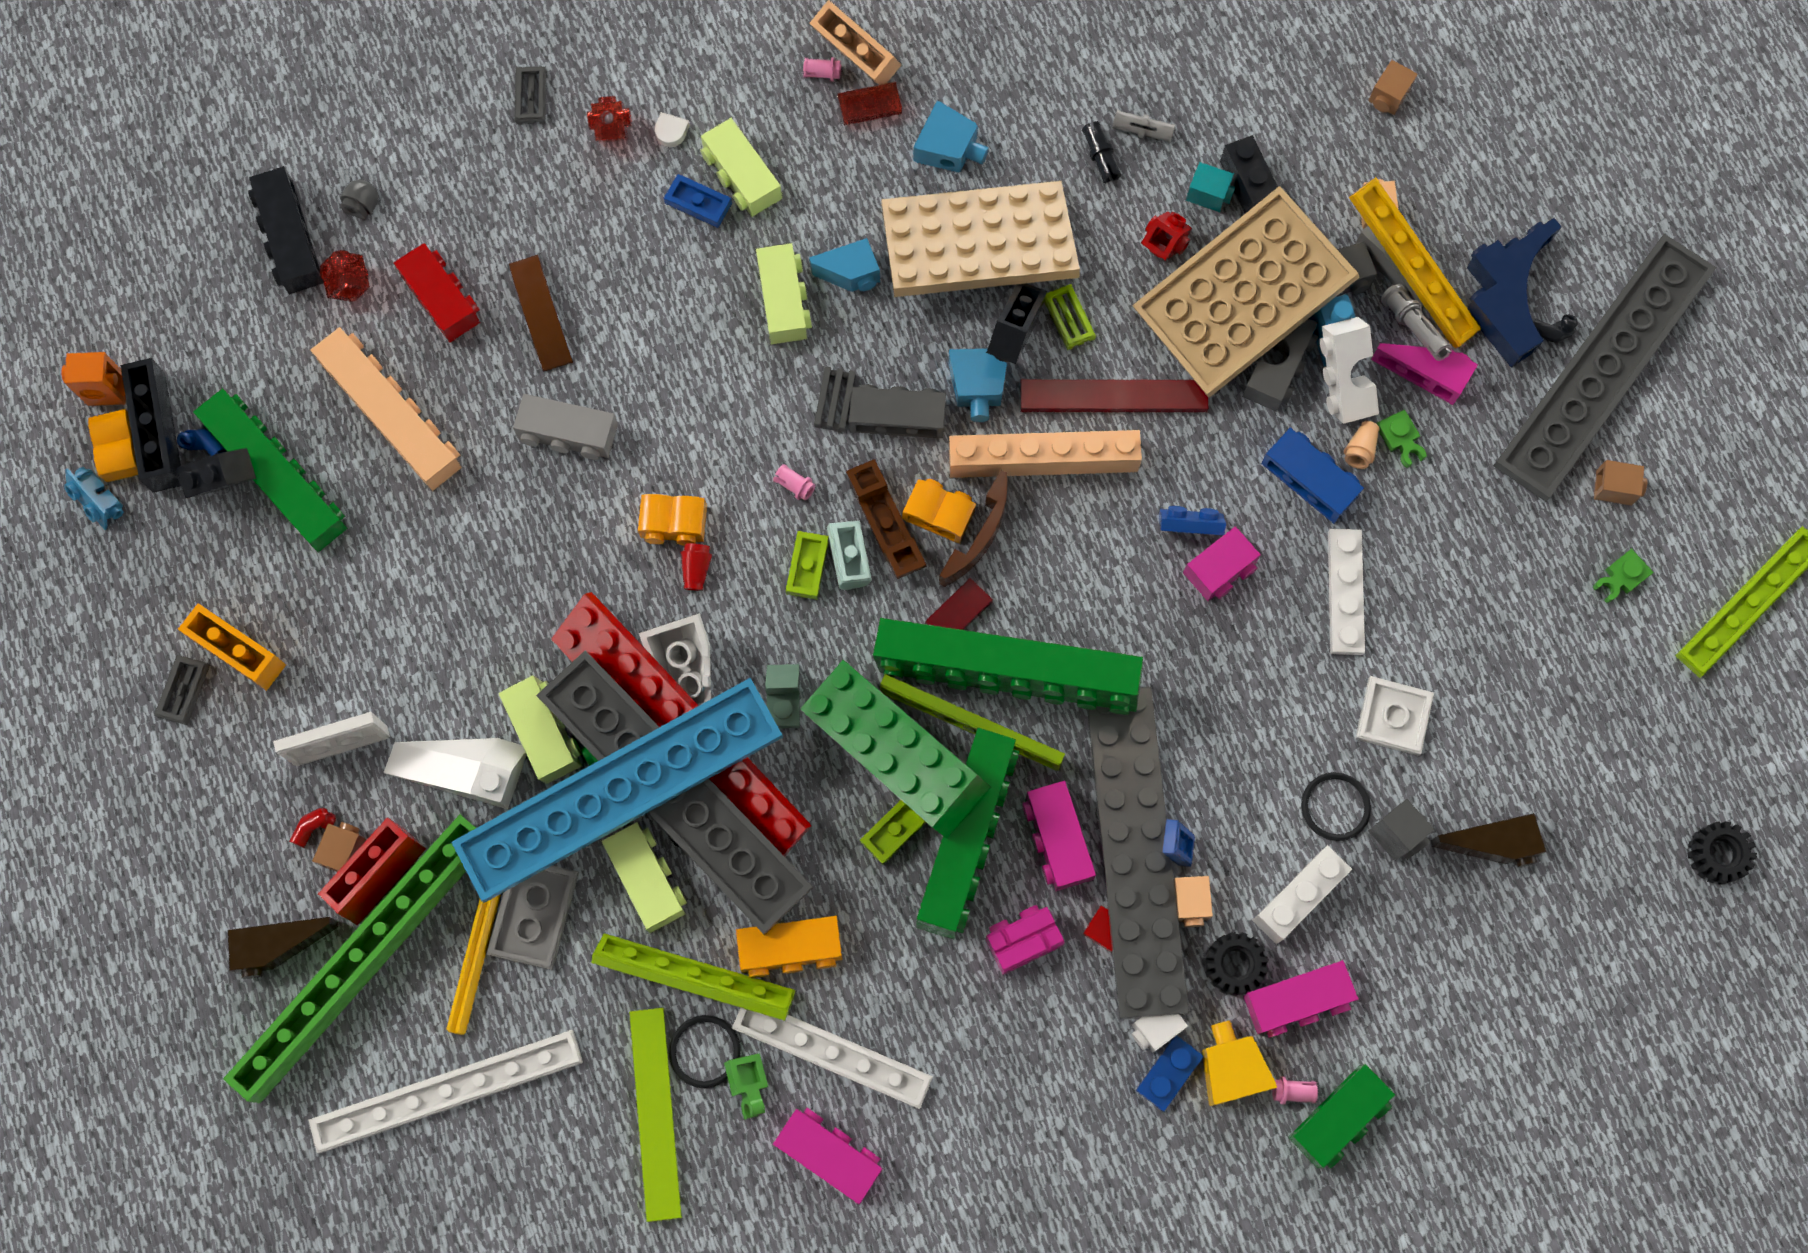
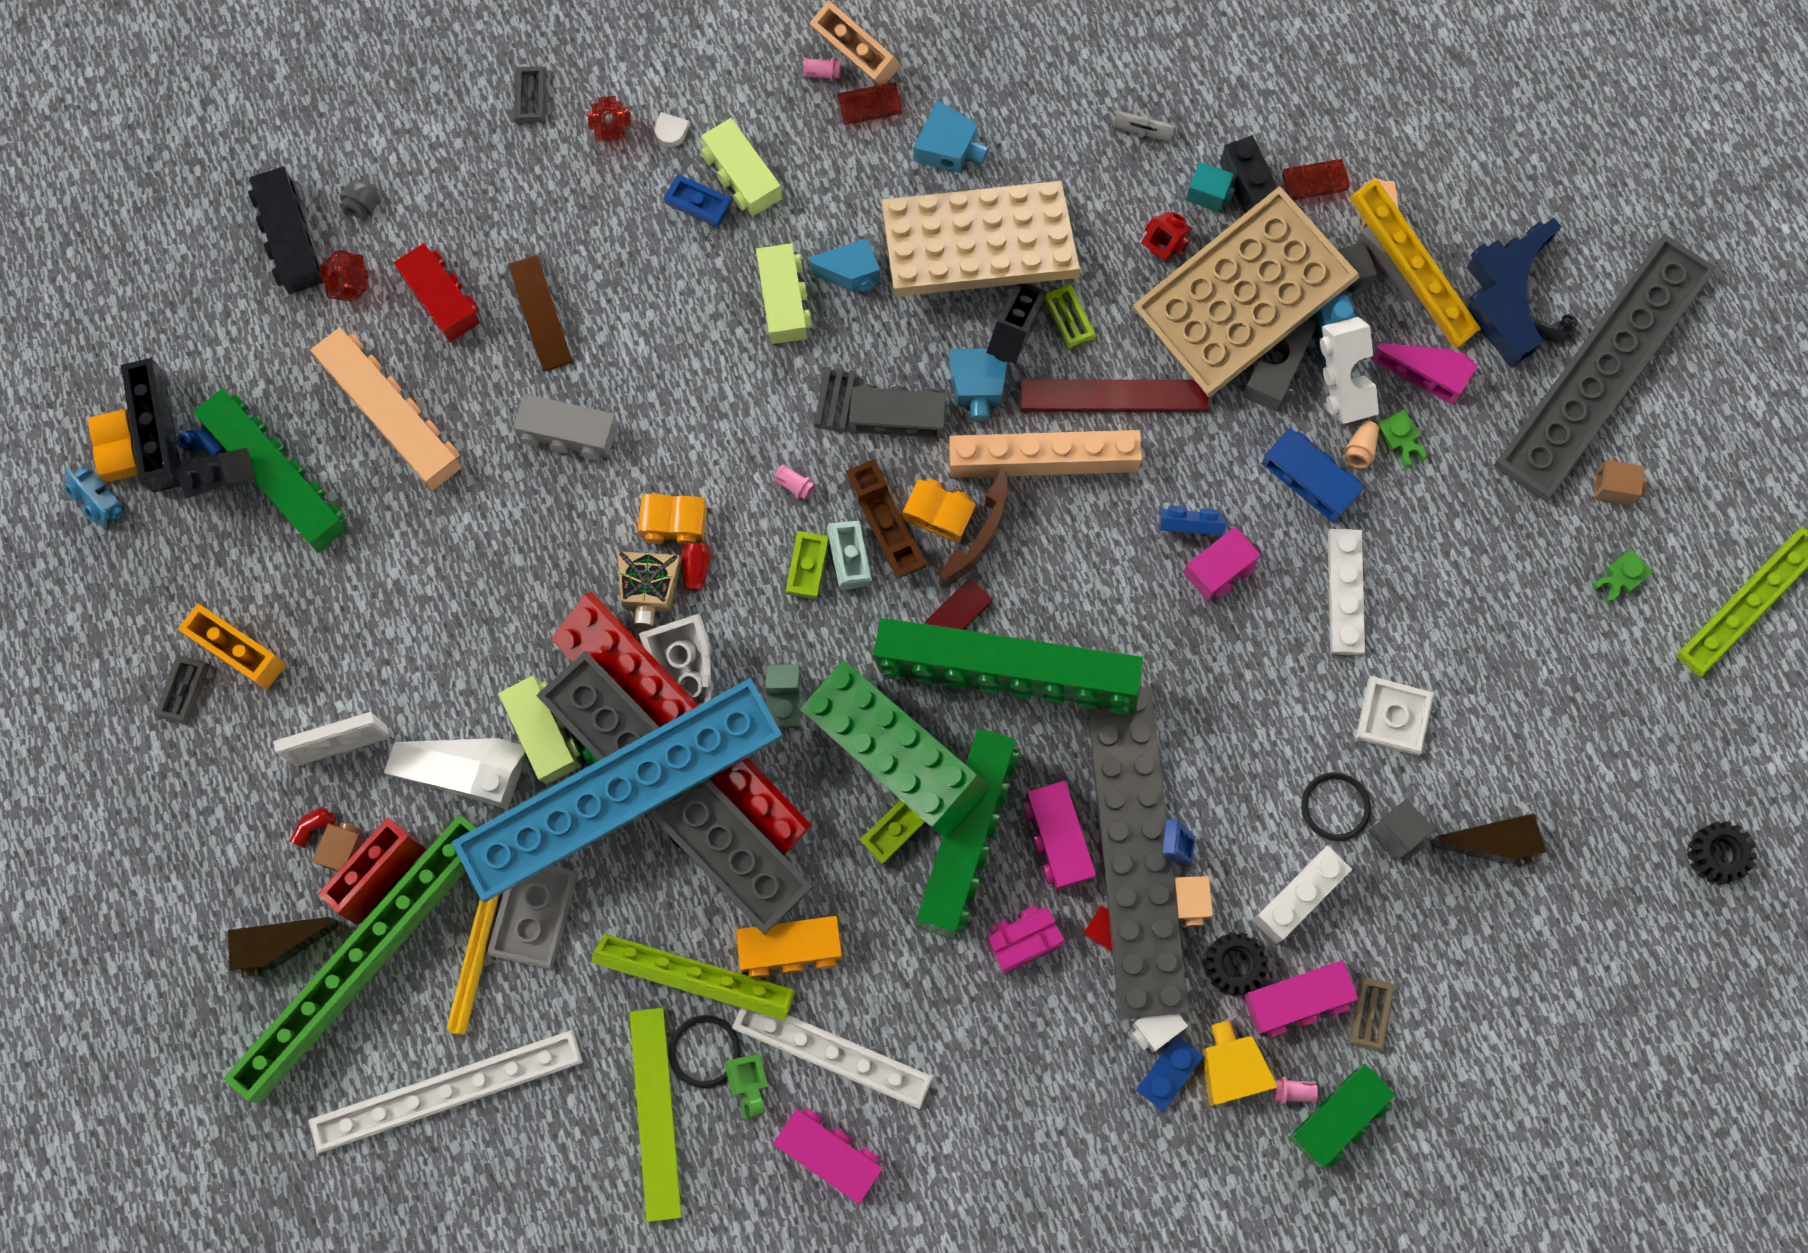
orange brick [61,352,126,406] -> none
yellowish green brick [601,822,687,933] -> none
lime tile [880,674,1065,771] -> none
black pin [1082,121,1121,183] -> none
medium nougat brick [1368,60,1418,115] -> none
light grey pin [1381,284,1453,361] -> none
none -> torso [618,551,682,628]
none -> clear red plate [1282,158,1350,201]
none -> dark tan tile [1348,977,1395,1052]

